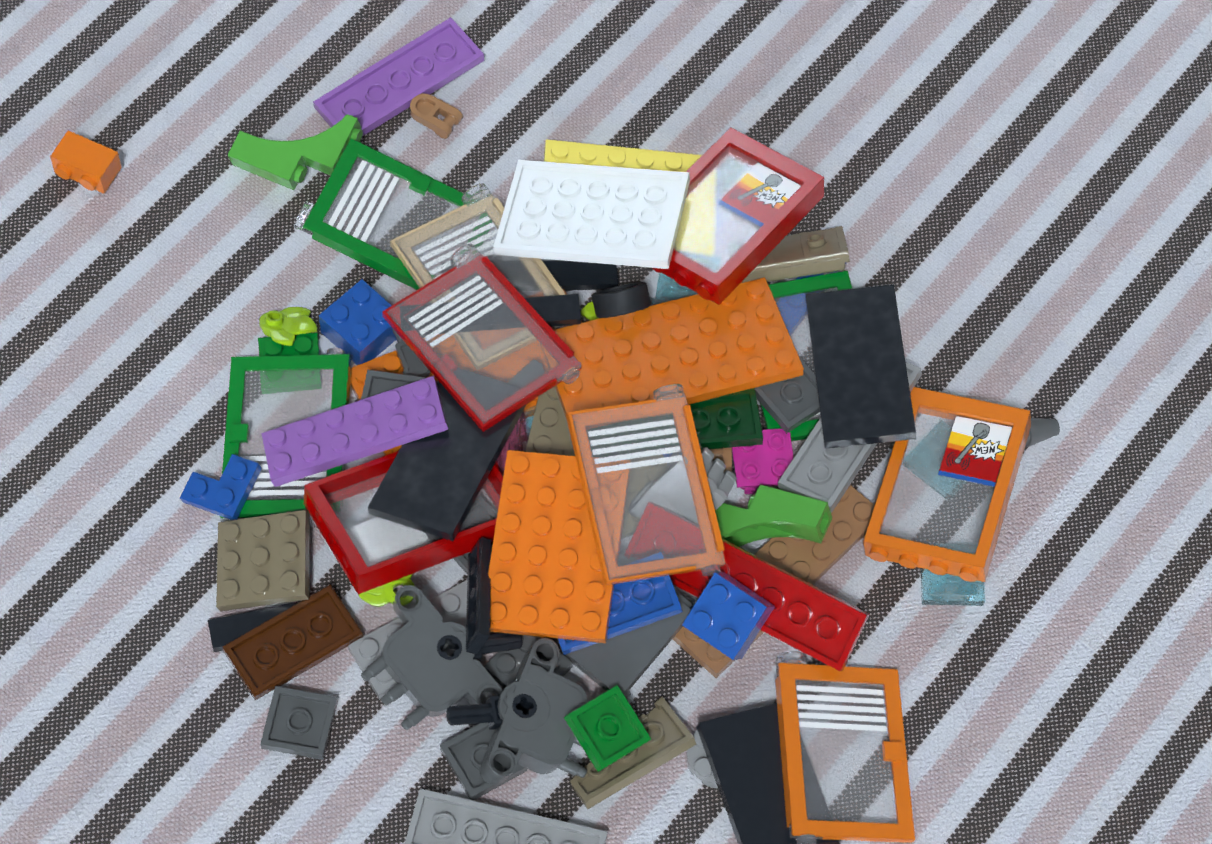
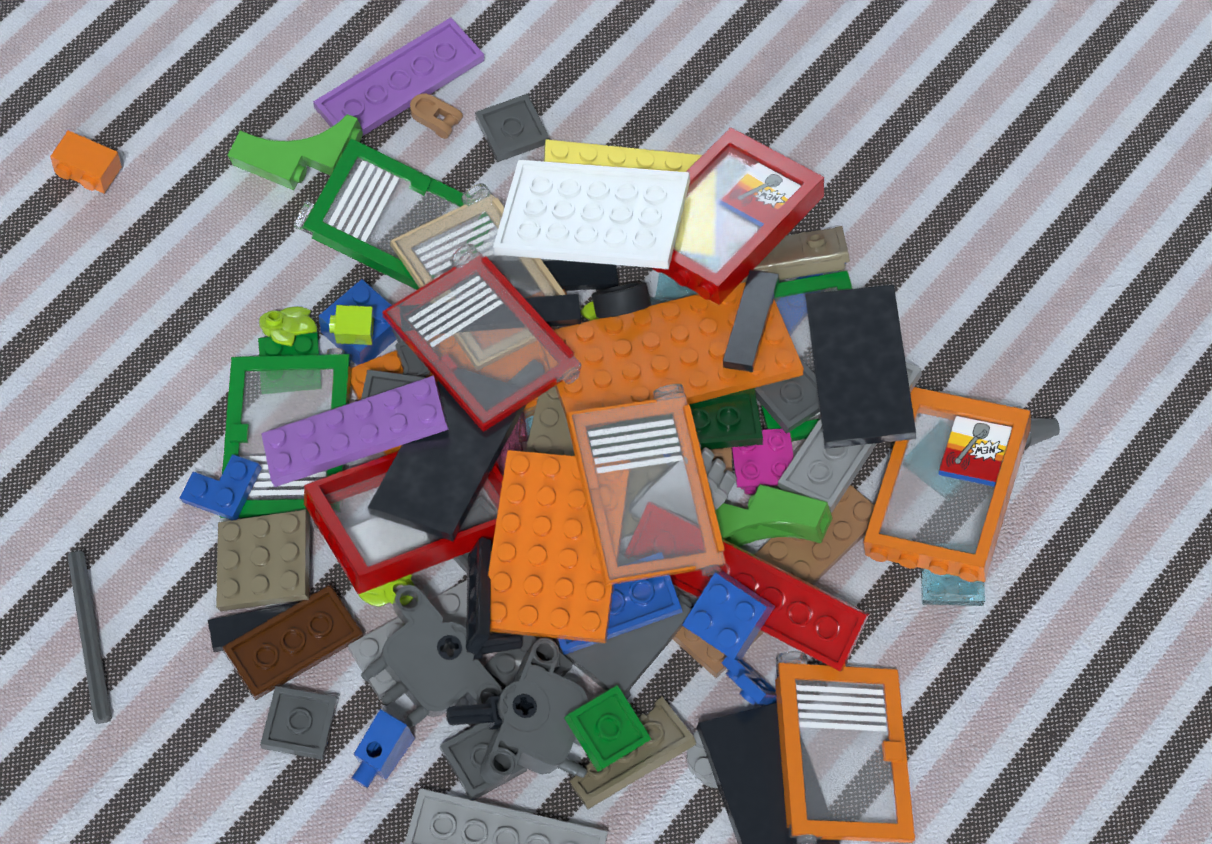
none -> dark grey axle [68,551,111,724]
none -> lime brick [329,305,374,345]
none -> blue torso [352,709,415,789]
none -> dark grey plate [475,94,550,162]
none -> blue plate [722,656,777,706]
none -> tile [723,270,779,372]

